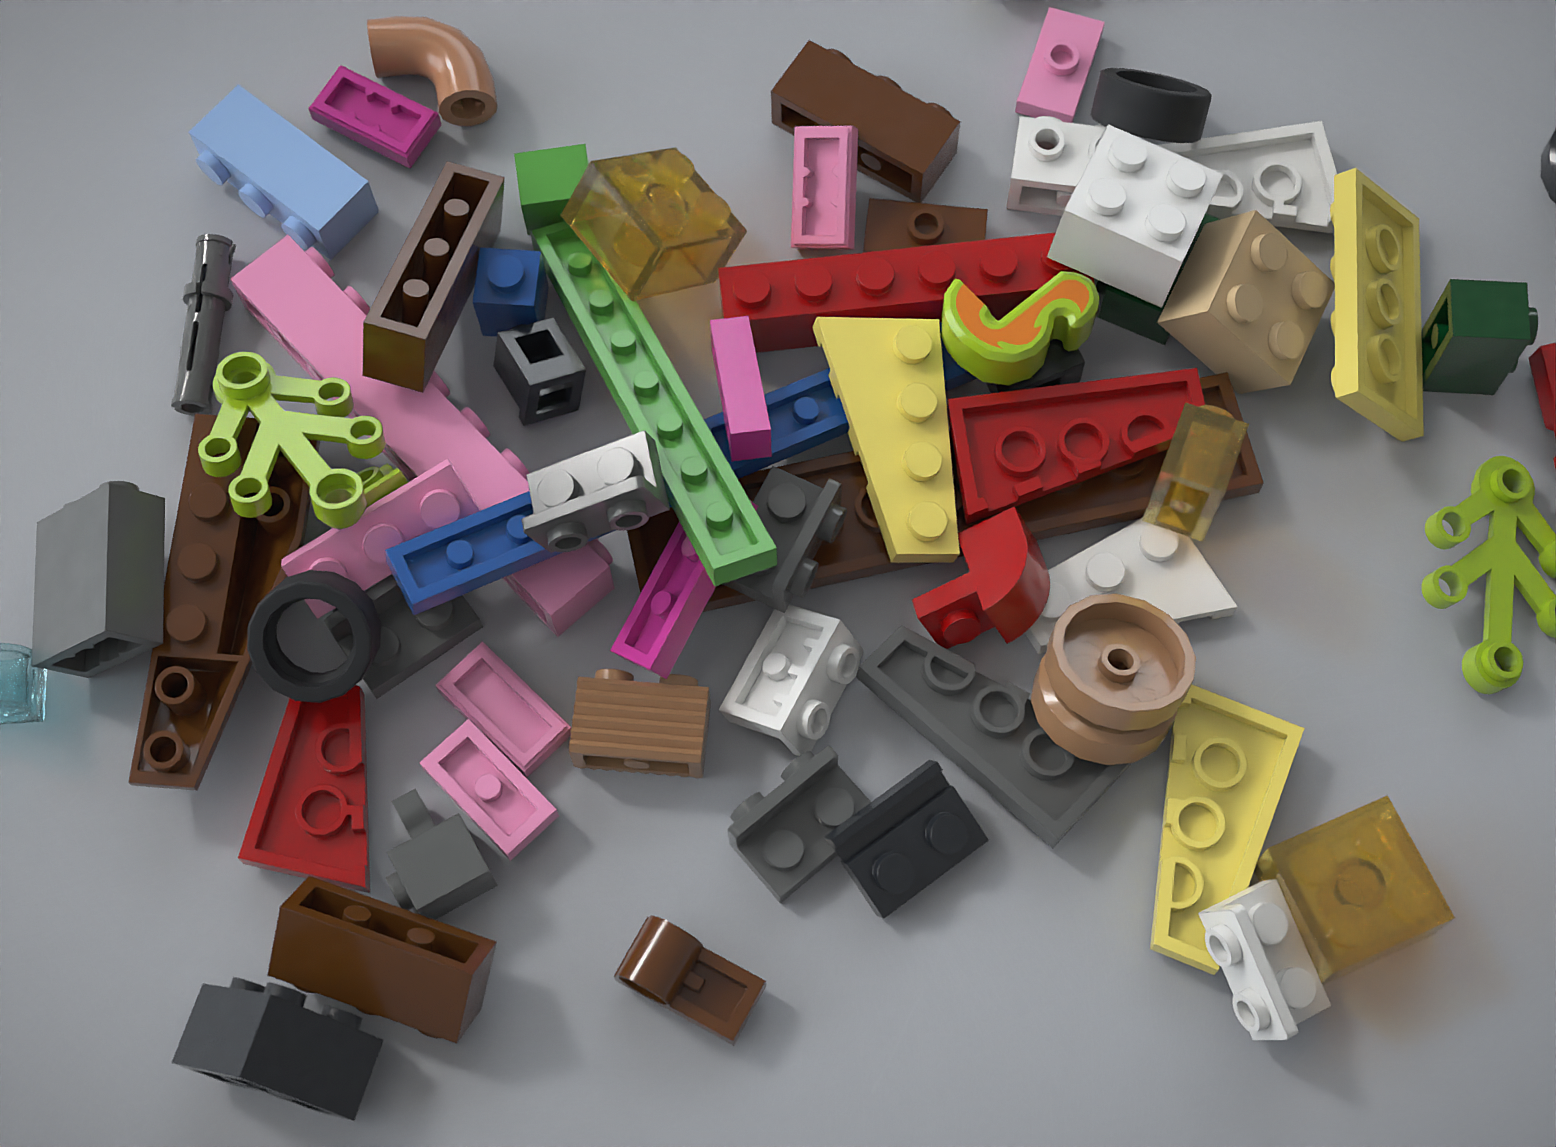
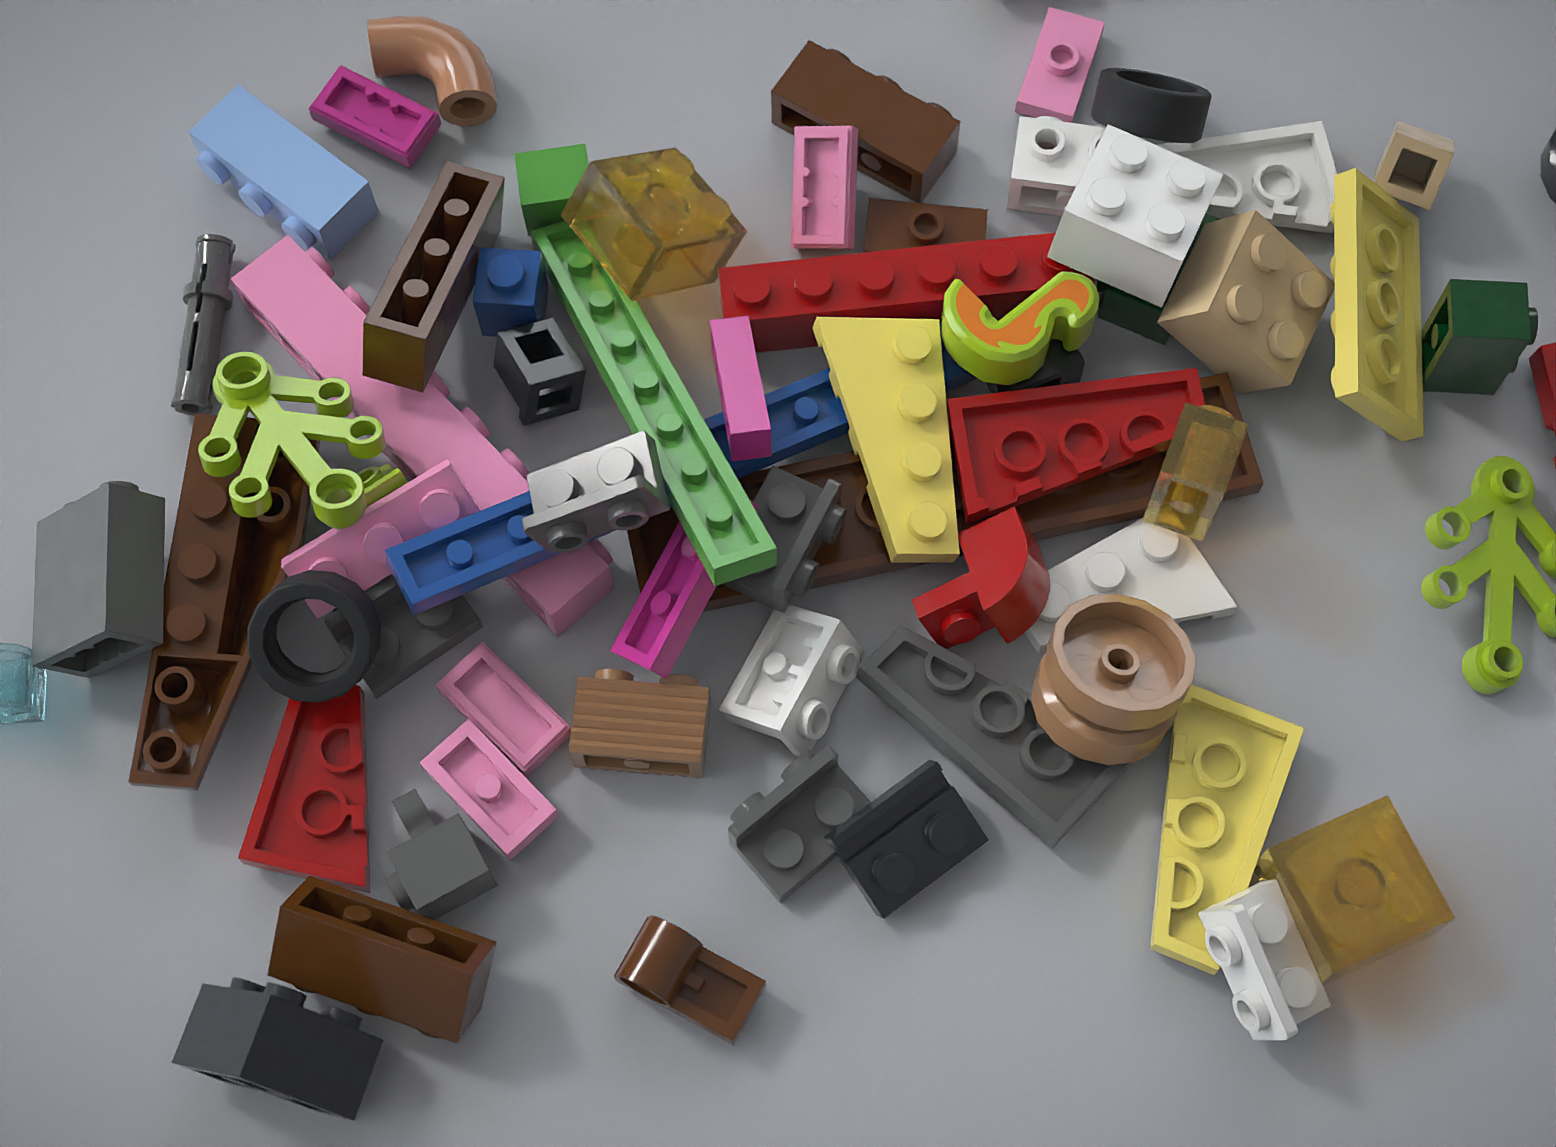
none -> tan brick [1373,121,1455,210]

